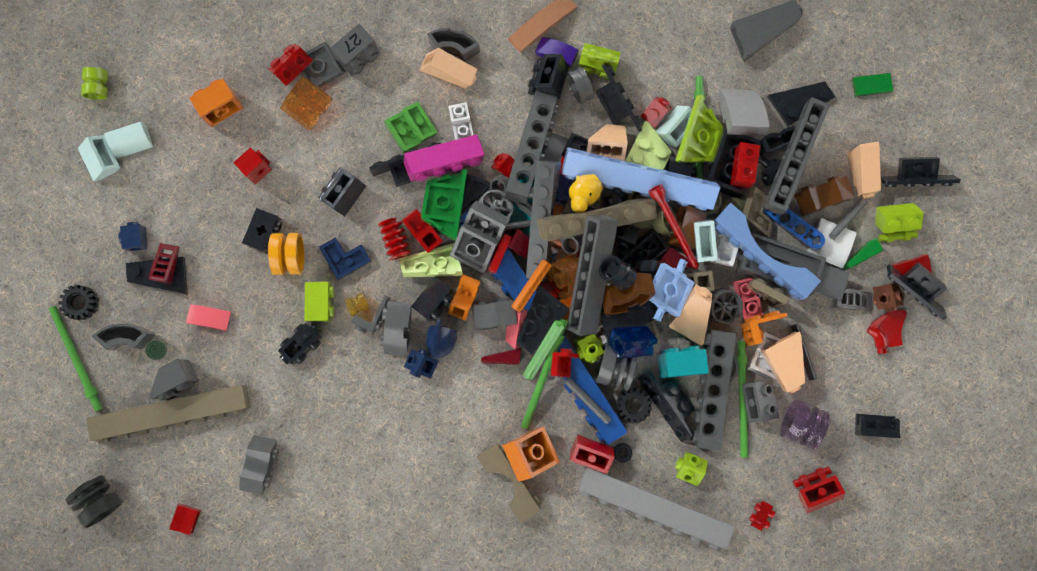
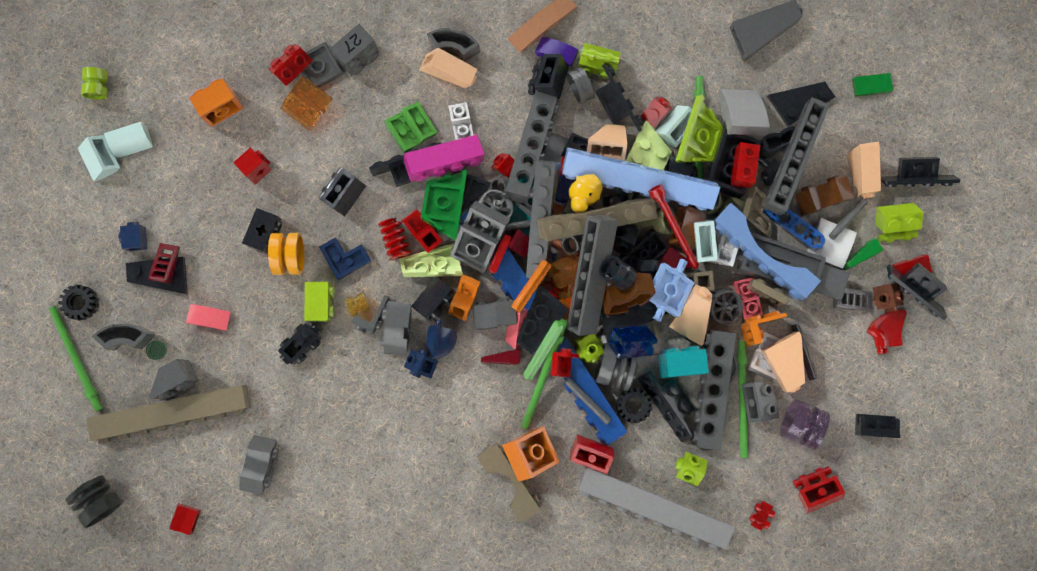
black plate [614,443,633,463] -> none

